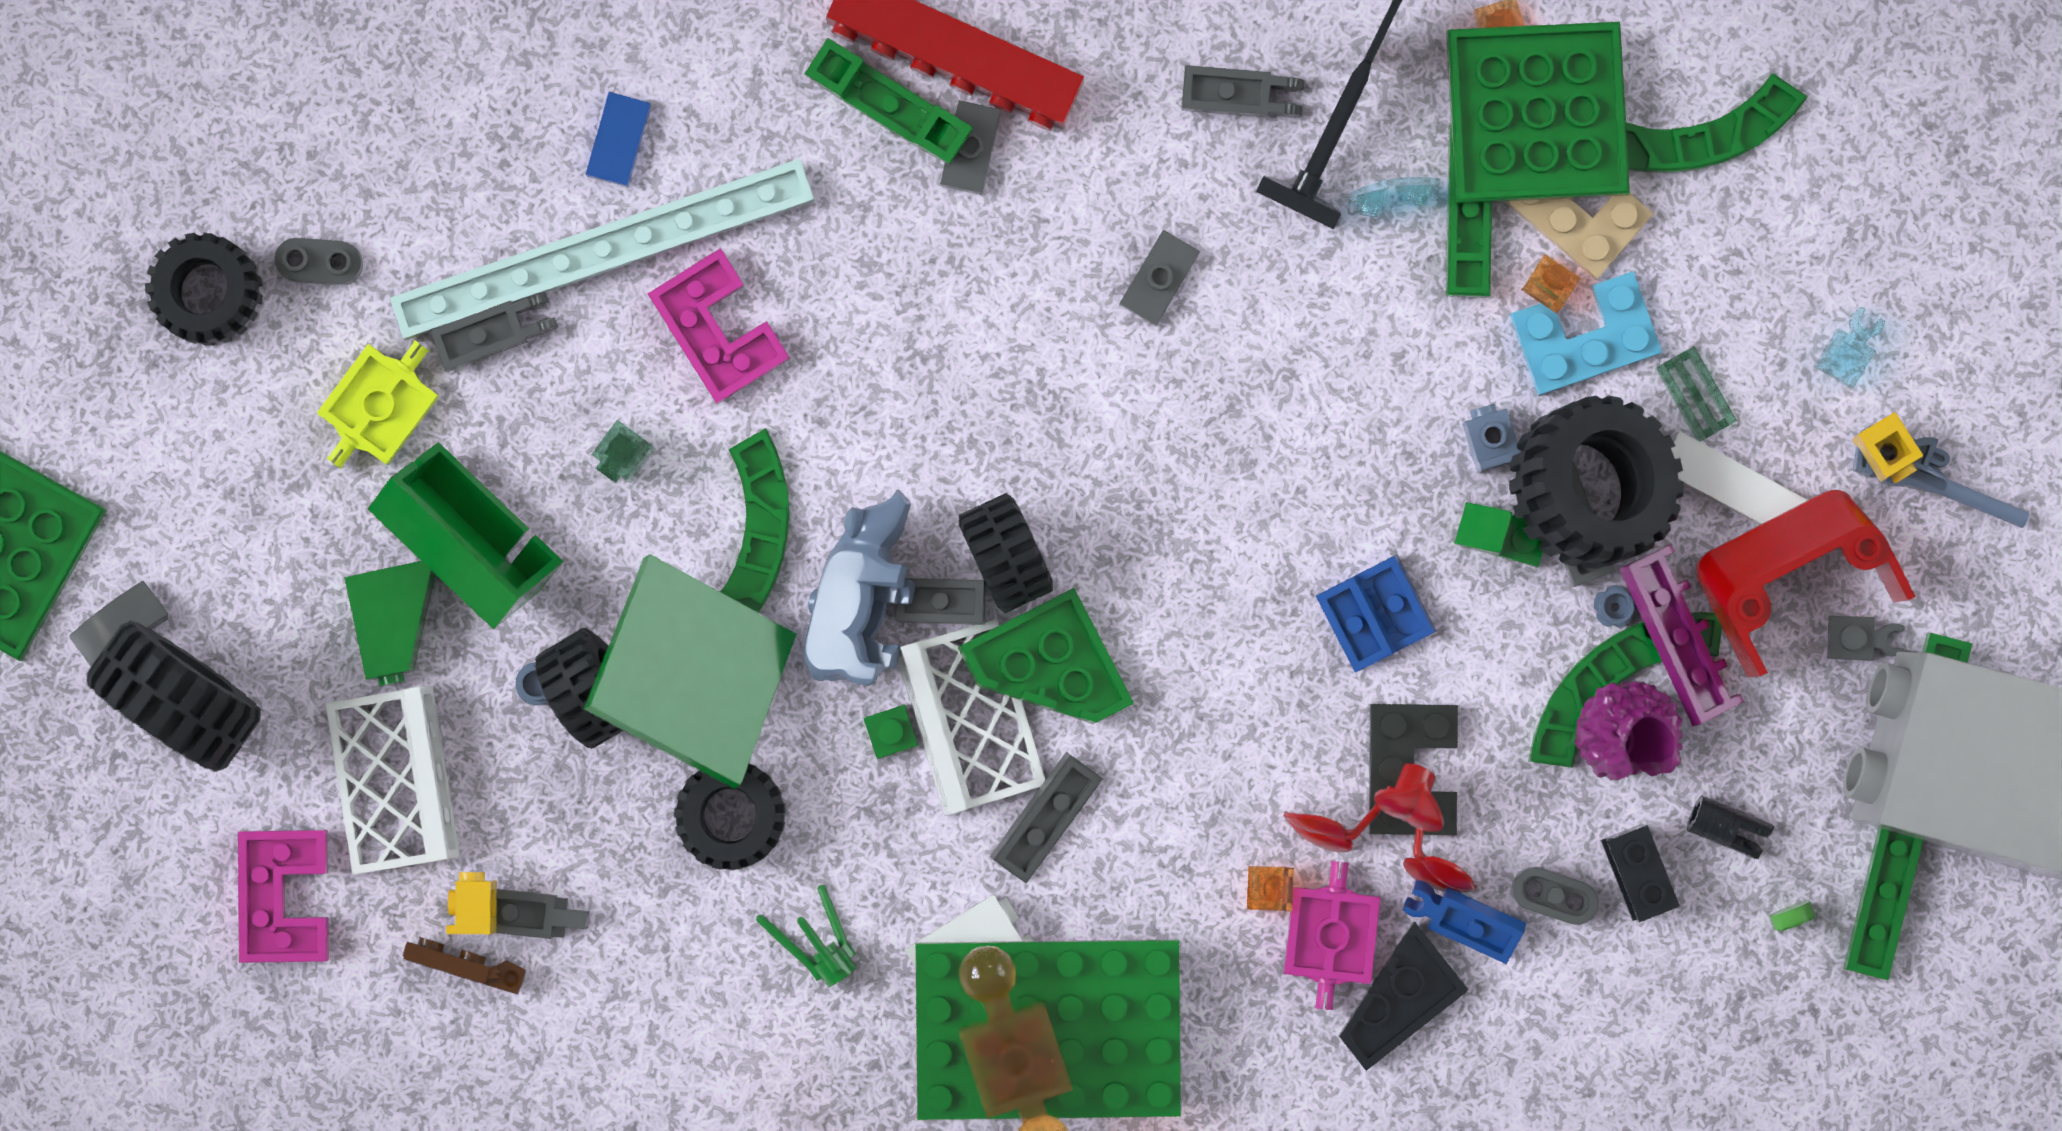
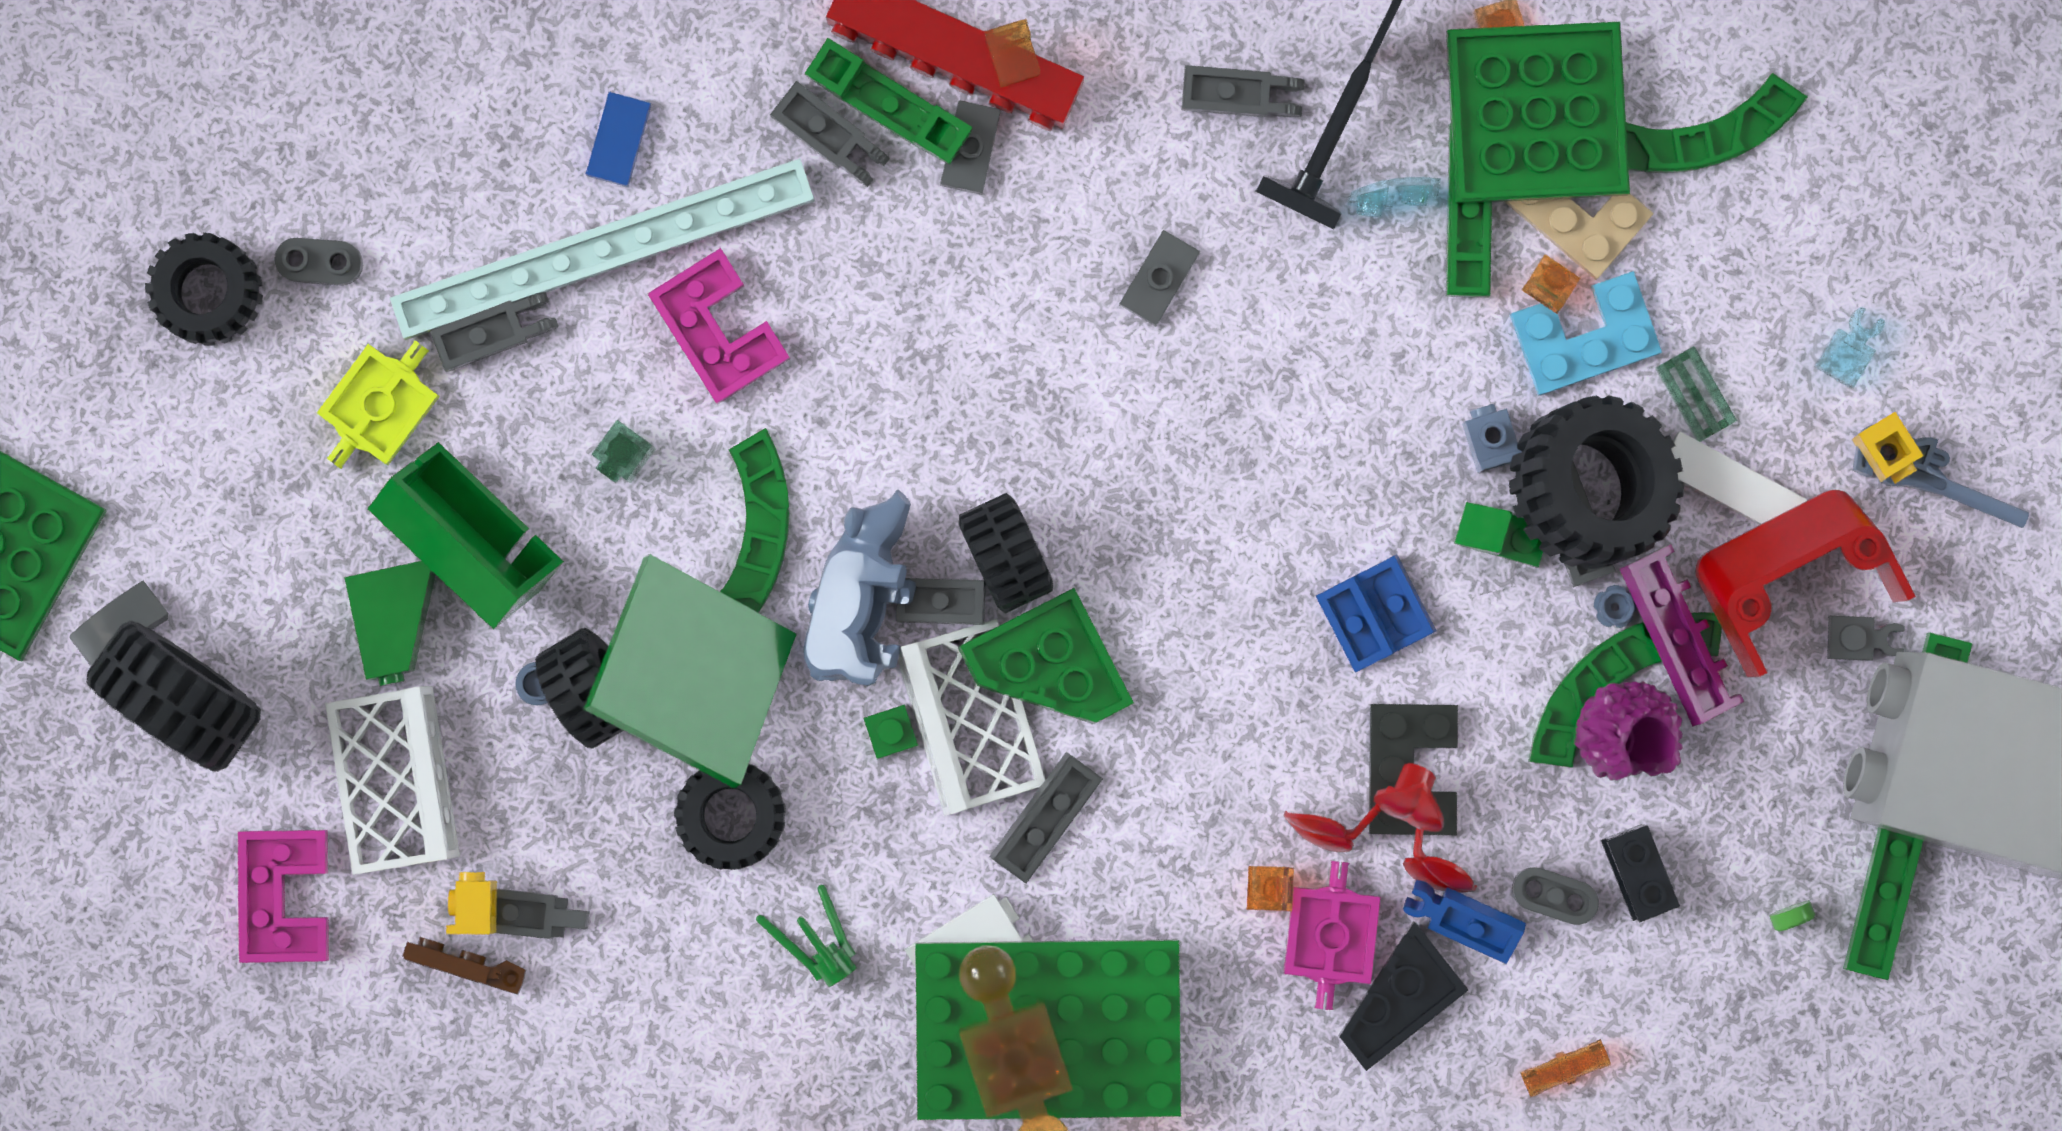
black hinge [1687,795,1775,859] -> none
none -> dark grey hinge [770,81,890,187]
none -> clear orange panel [984,19,1040,88]
none -> clear orange pin [1520,1039,1611,1098]

